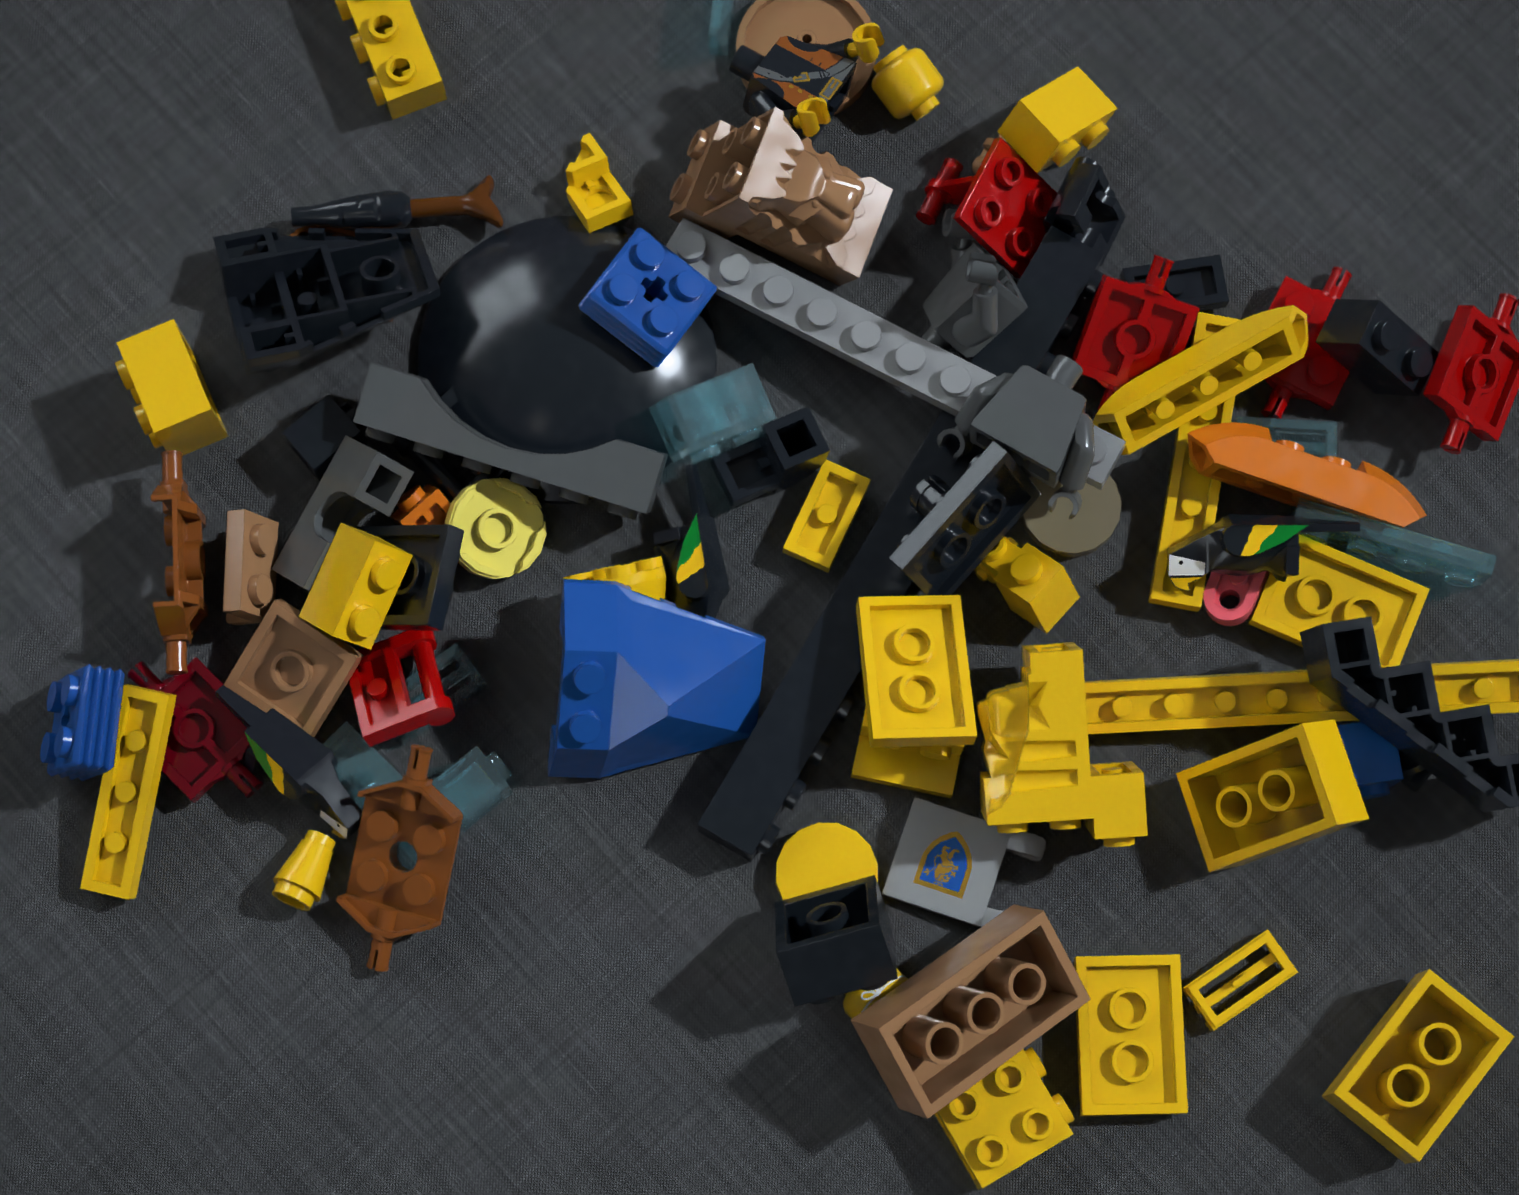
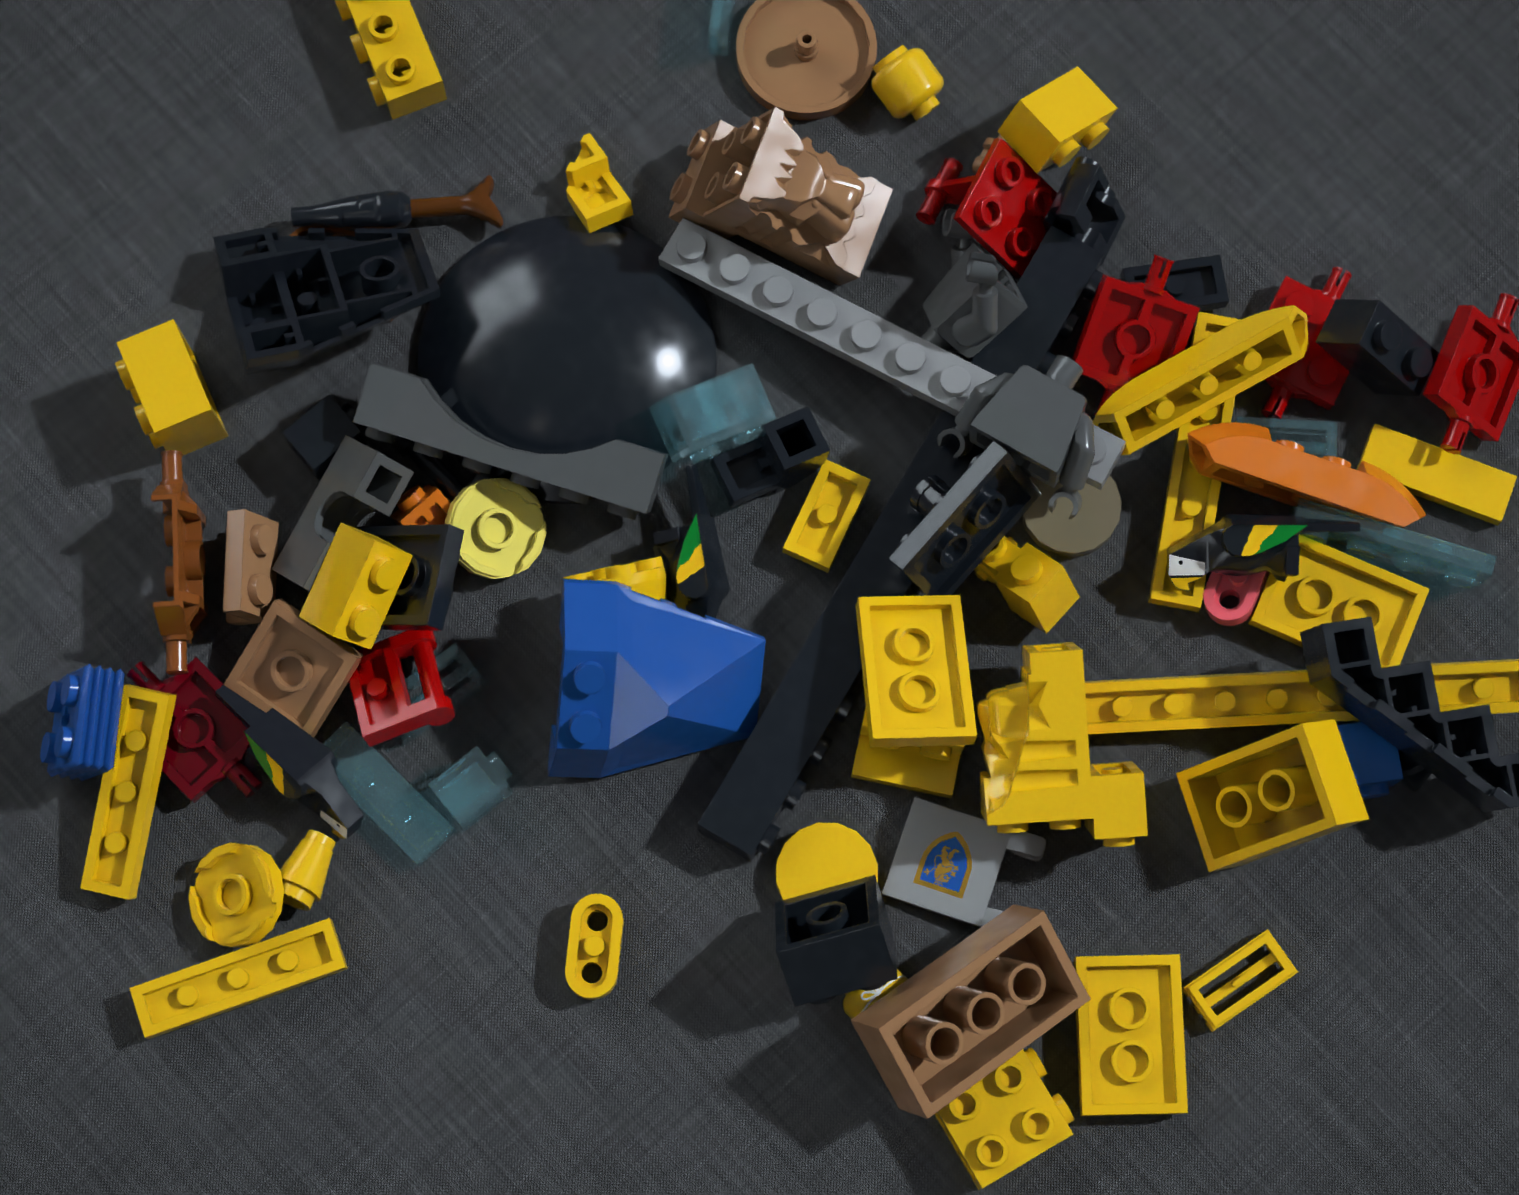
dark orange plate [336,744,463,972] -> none
blue brick [579,228,717,367] -> none
torso [729,23,885,143] -> none
yellow brick [1322,969,1515,1164] -> none
none -> yellow plate [129,918,348,1039]
none -> yellow tile [188,842,284,948]
none -> yellow plate [565,894,624,1000]
none -> yellow tile [1356,424,1517,526]

